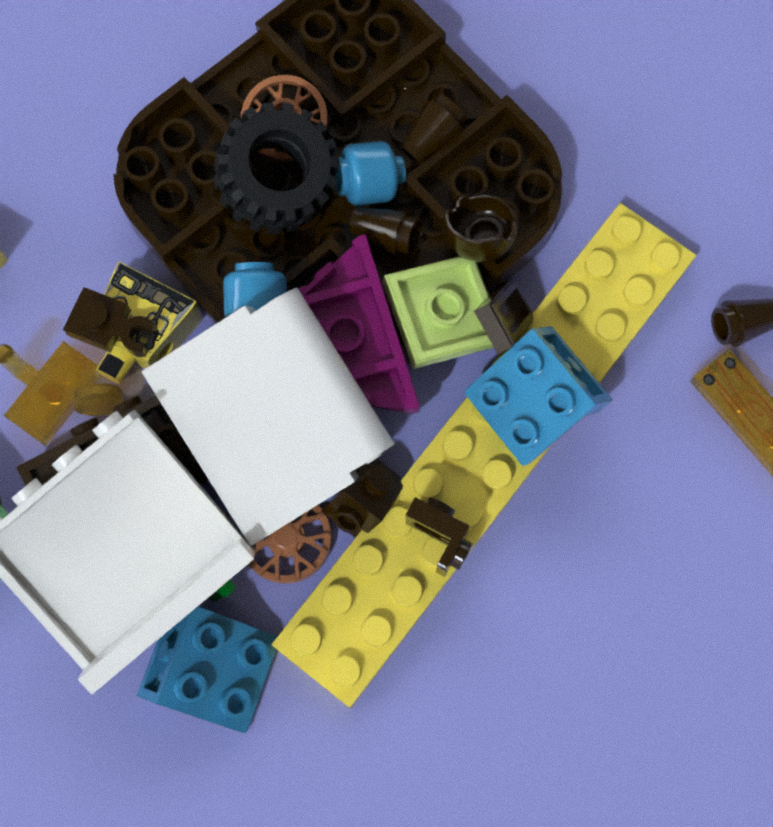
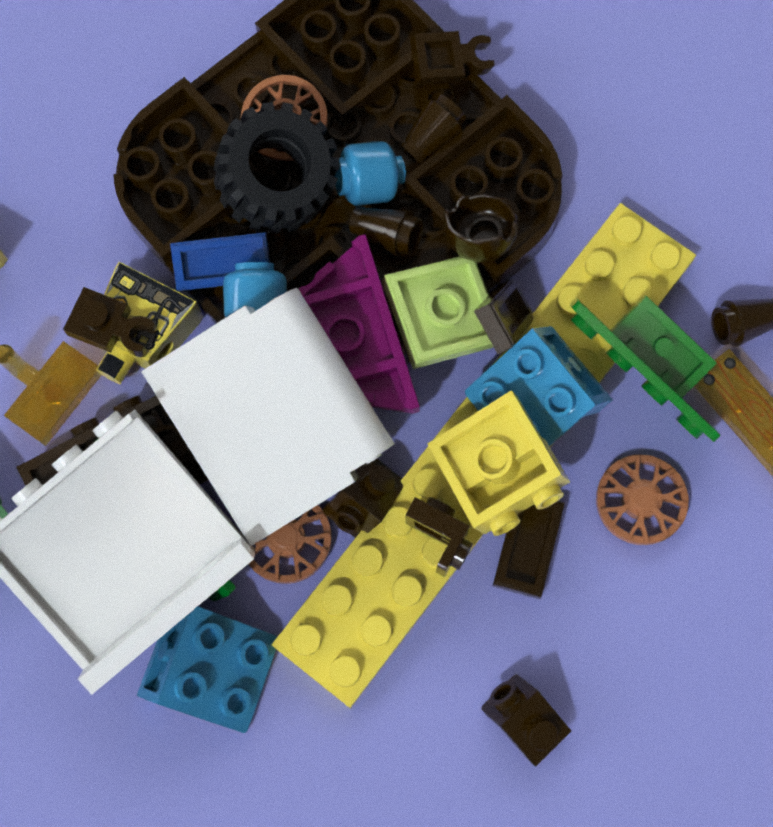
clear yellow tile [74,384,124,416] -> none
none -> blue tile [170,232,270,291]
none -> dark brown plate [410,31,495,85]
none -> light yellow plate [427,390,570,536]
none -> dark brown bracket [481,674,571,767]
none -> dark brown tile [492,501,565,599]
none -> green bracket [570,295,721,442]
none -> nougat wheel [596,455,689,545]

